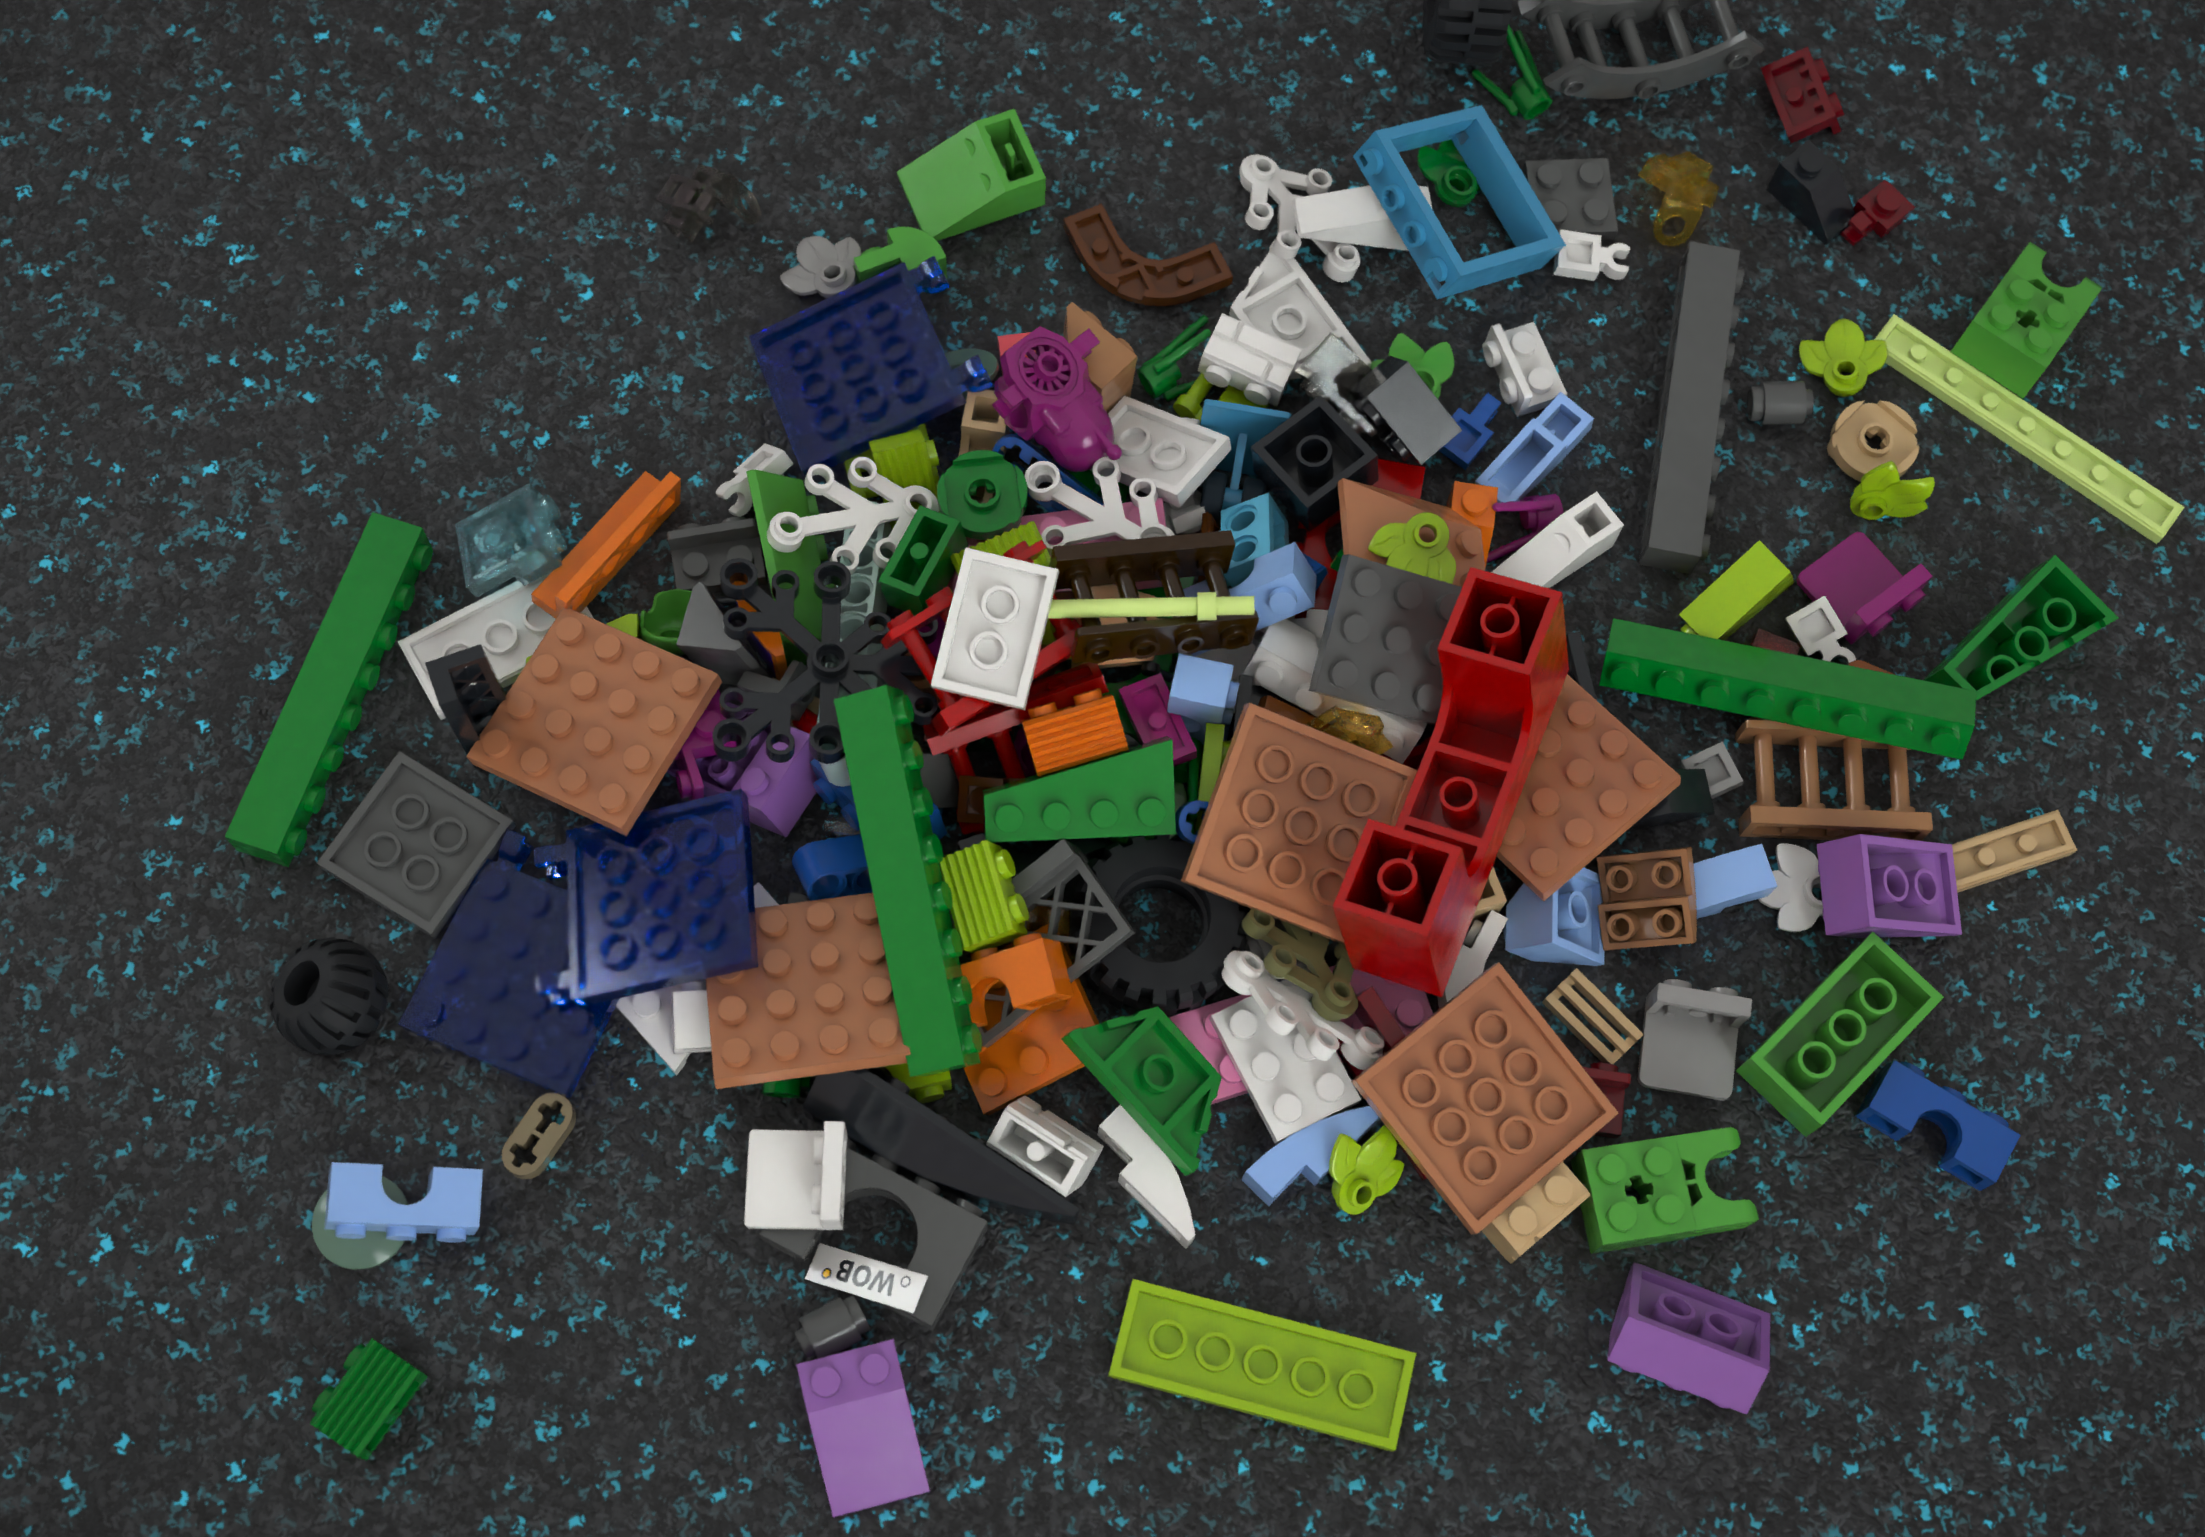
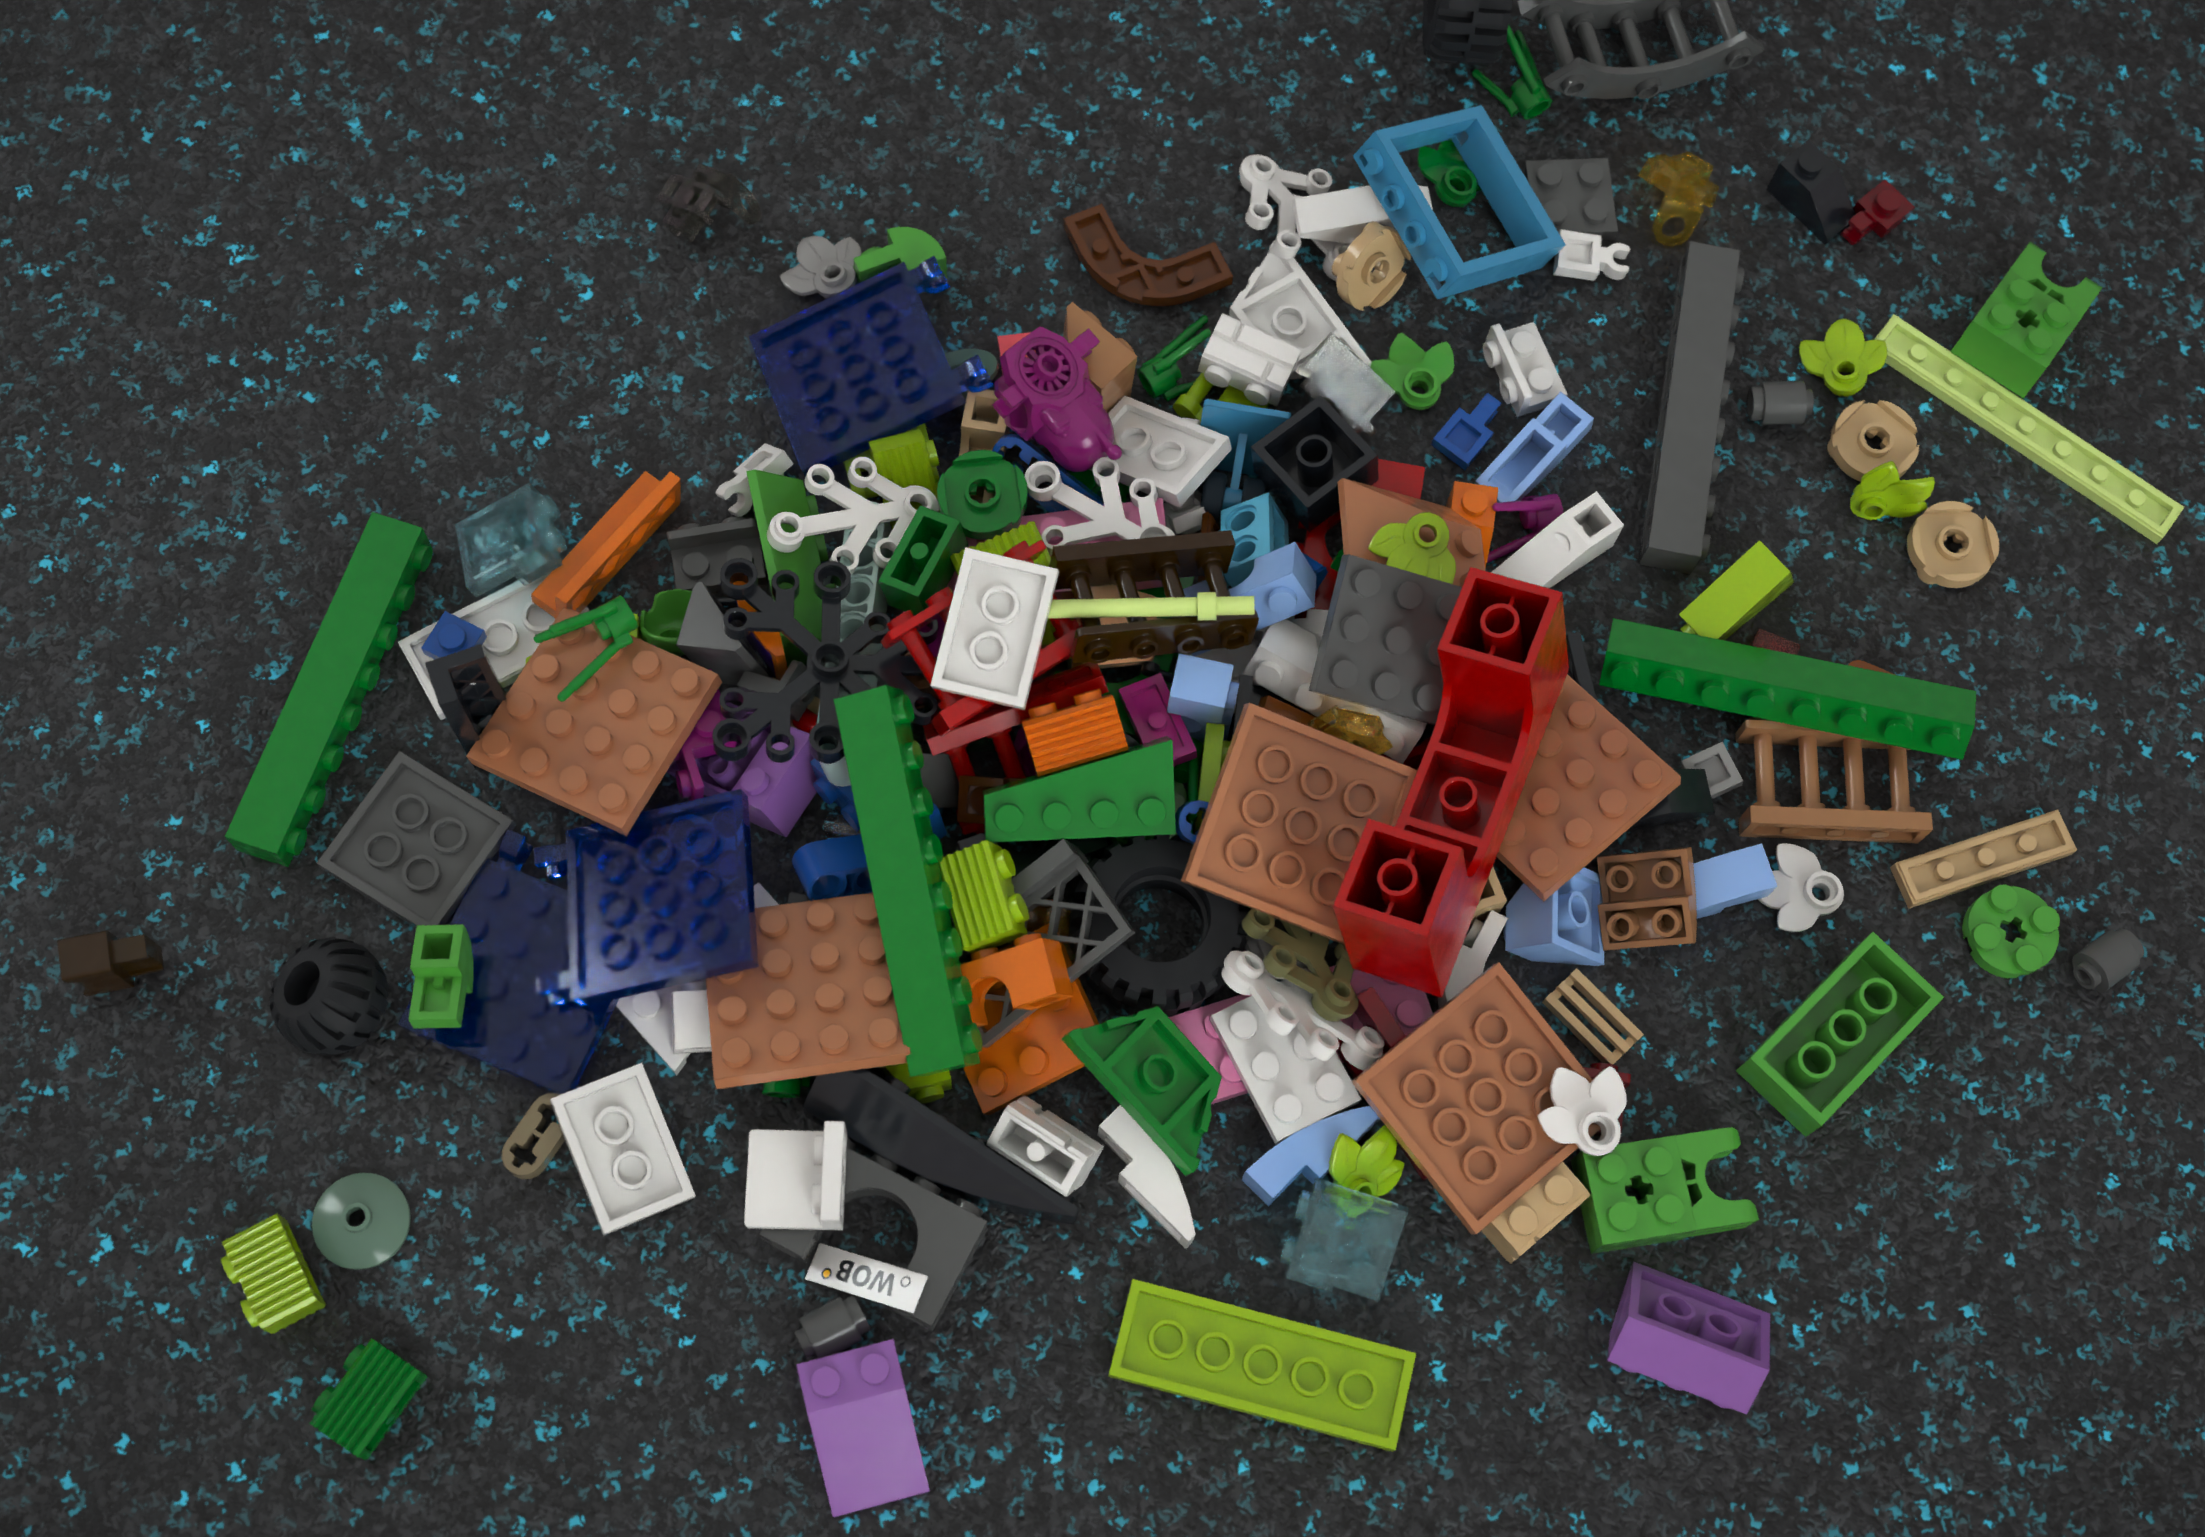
light blue arch [324,1162,483,1243] -> none
bright green slope [897,109,1046,241] -> none
brick [1349,355,1462,465] -> none
light grey bracket [1638,979,1752,1101] -> none
dark red bracket [1761,46,1845,143] -> none
white plate [1784,596,1856,665] -> none
magenta bracket [1796,532,1933,645] -> none
medium lavender slope [1817,834,1962,938] -> none
blue arch [1855,1060,2021,1191] -> none
green wedge [1924,555,2119,701] -> none
none -> dark brown piece [57,930,164,997]
none -> lime brick [221,1214,326,1334]
none -> bright green brick [408,924,474,1028]
none -> blue plate [421,611,487,668]
none -> green plant [534,595,638,702]
none -> white plate [550,1063,696,1236]
none -> clear light blue plate [1280,1178,1408,1301]
none -> tan plate [1332,222,1411,311]
none -> white plate [1537,1066,1627,1156]
none -> tan plate [1907,501,1999,588]
none -> bright green plate [1962,884,2060,979]
none -> dark grey brick [2072,928,2144,993]

